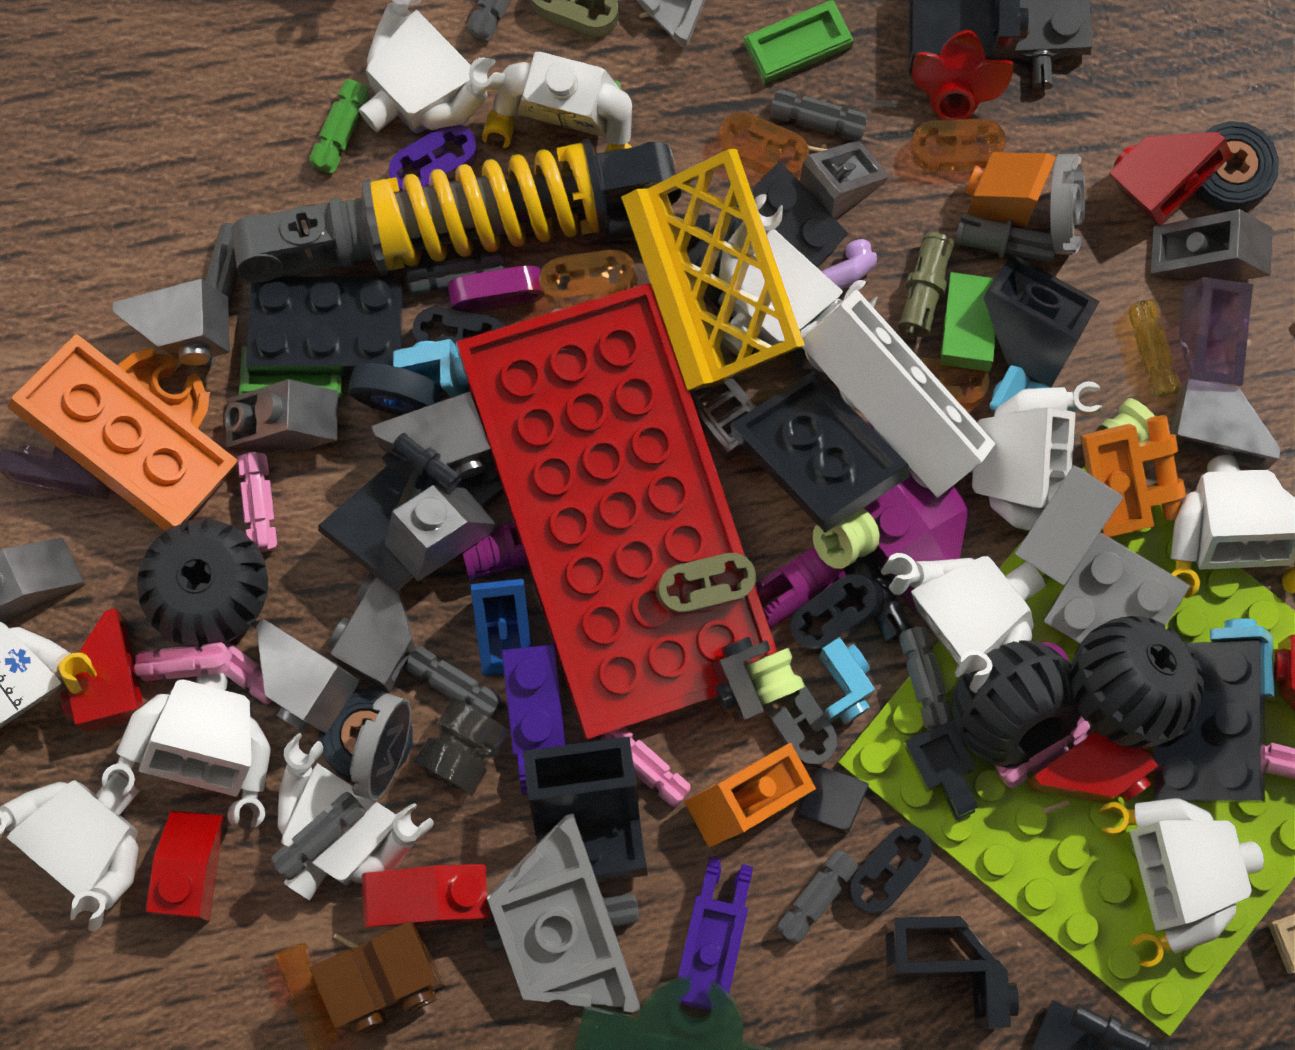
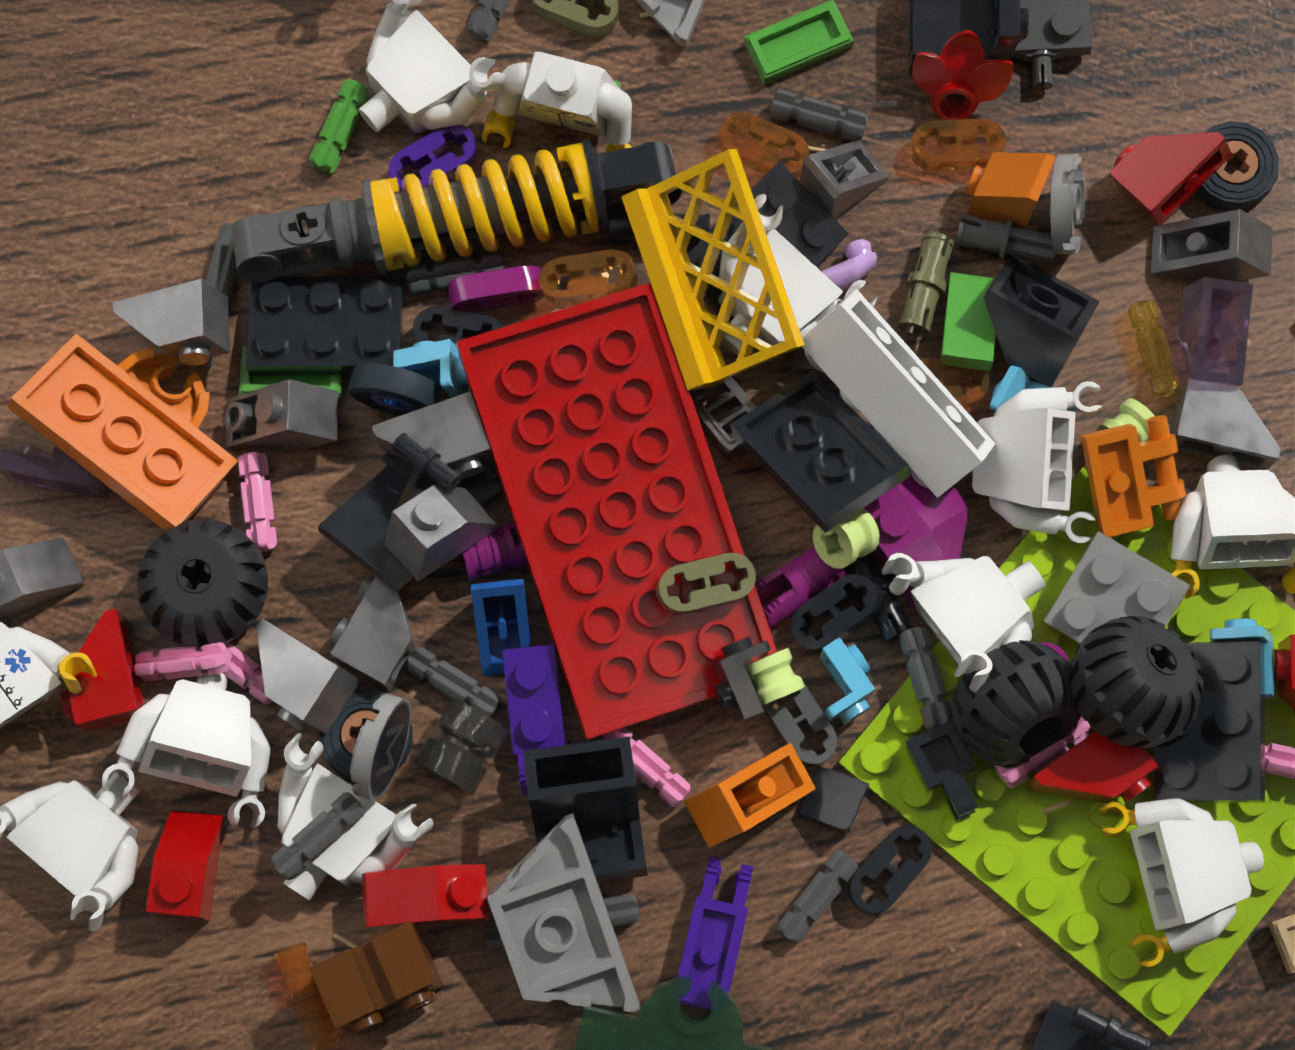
black piece [884,916,1019,1030] -> none
light grey hinge [1015,465,1123,585] -> none

